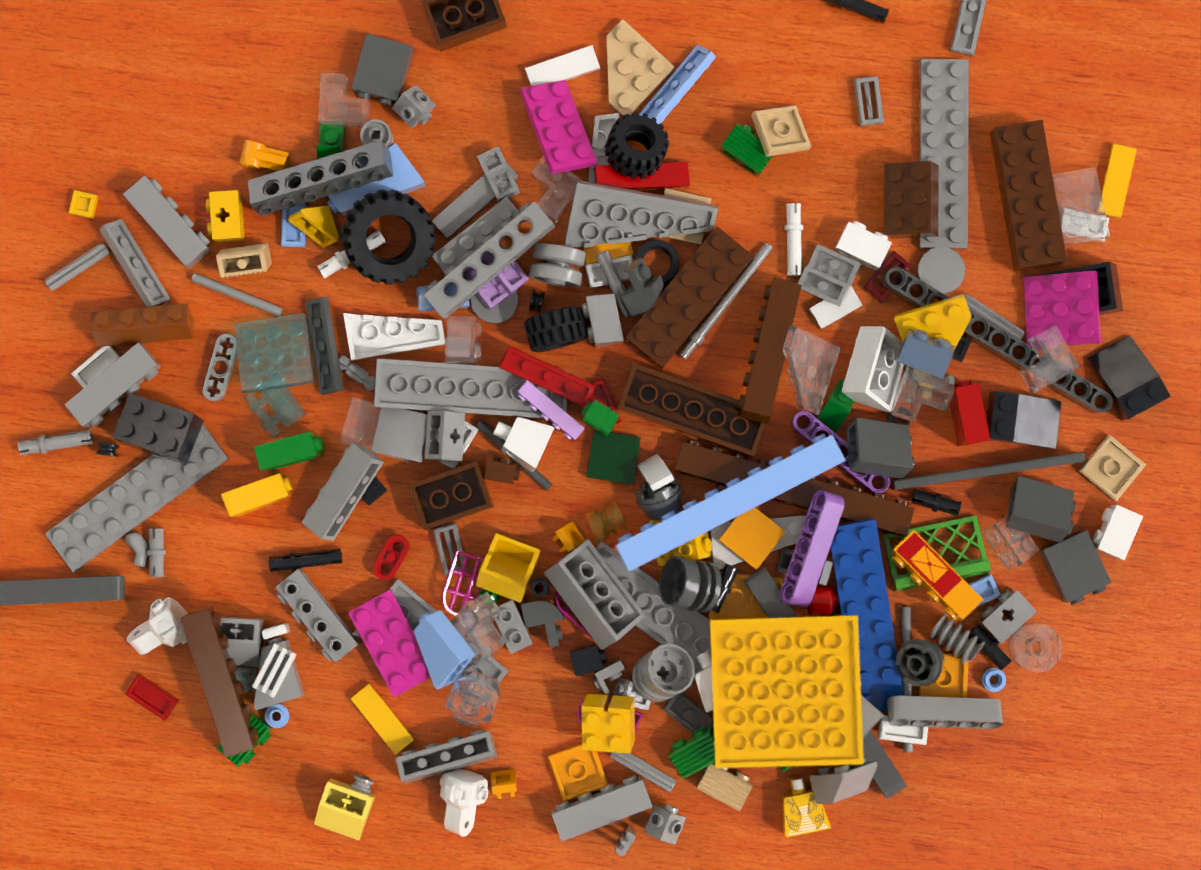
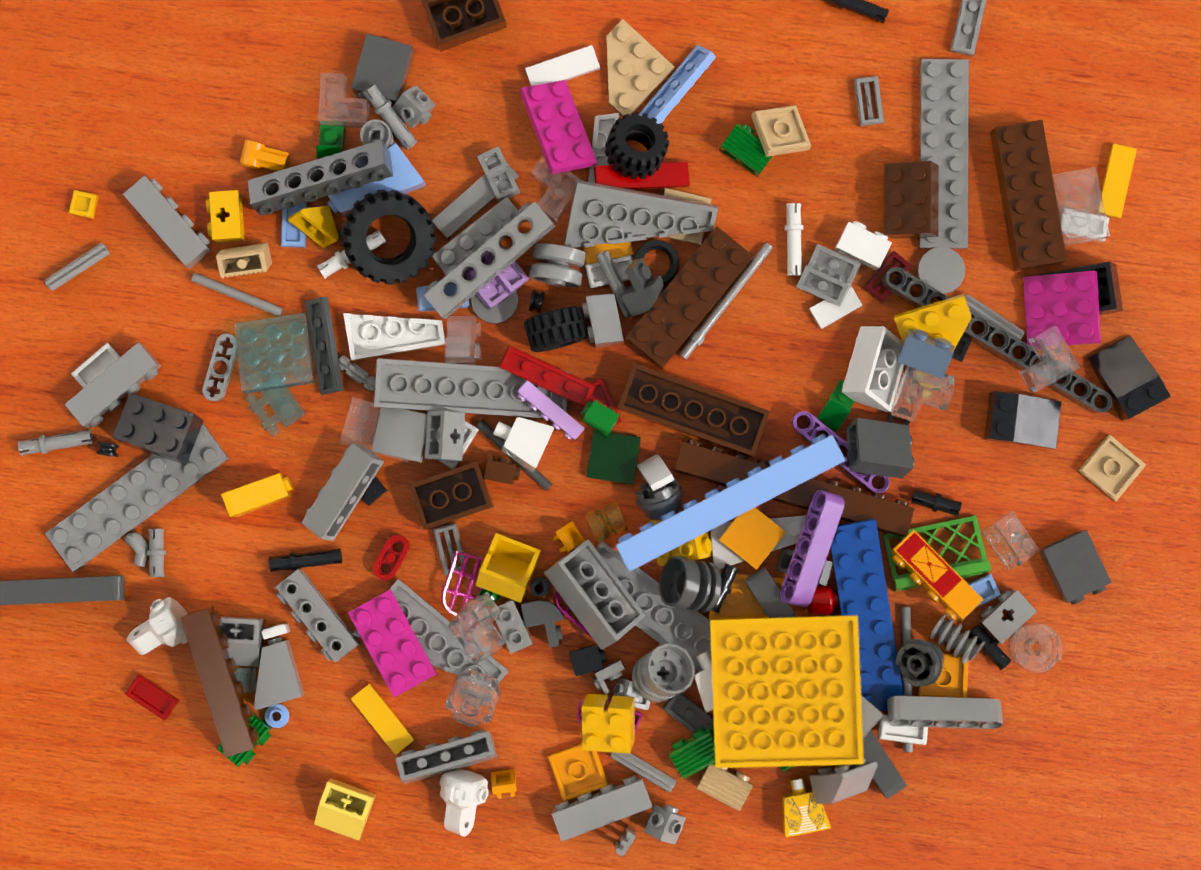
dark orange brick [91,303,193,347] -> none
light grey plate [99,219,171,307] -> none
white tile [252,643,297,698] -> none
green window [254,431,325,471] -> none
light grey bush [350,774,375,793] -> none
light blue slope [414,610,475,690] -> none
reddish brown brick [737,278,802,424] -> none
clear plate [783,325,841,415] -> none
dark grey tile [891,452,1085,490] -> none
red brick [947,380,990,447] -> none
light blue plate [981,668,1006,692] -> none
dark grey brick [1005,476,1076,543] -> none
white brick [1092,505,1143,560] -> none
none -> light grey pin [362,83,417,150]

